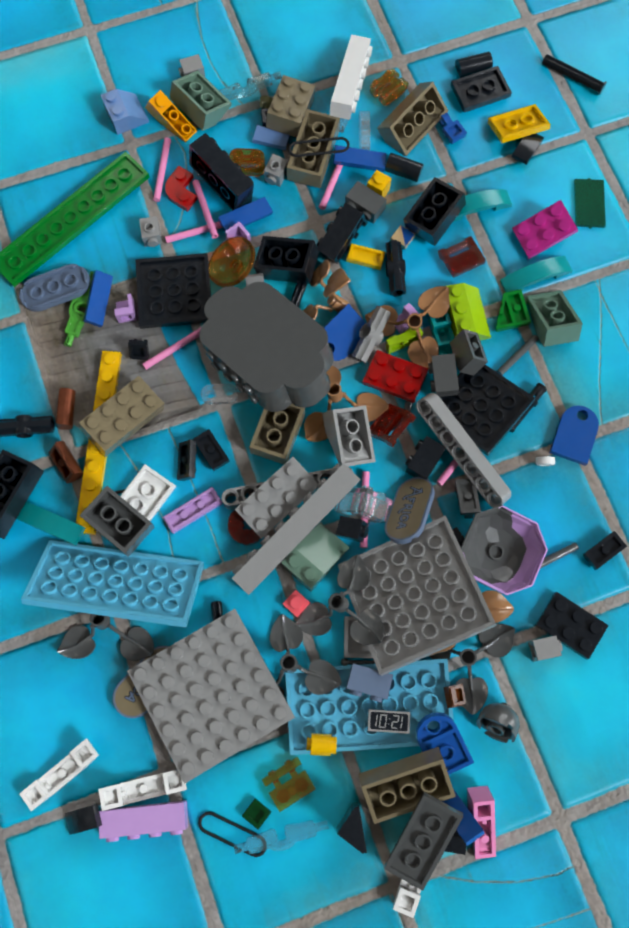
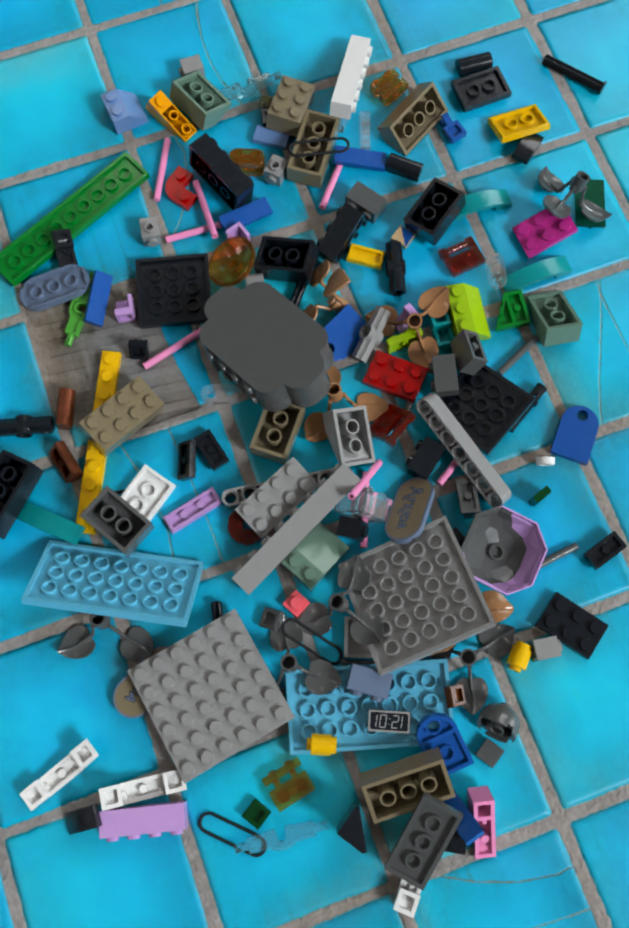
yellow brick [367,170,392,198] -> none
none -> black slope [51,229,78,268]
none -> dark grey tile [258,607,284,632]
none -> black piece [282,618,343,665]
none -> bright pink piece [348,459,383,500]
none -> dark grey tile [475,738,504,768]
none -> clear plate [485,253,507,289]
none -> yellow brick [506,641,532,673]
none -> dark green tile [528,486,551,507]
none -> dark grey plant [538,166,612,222]

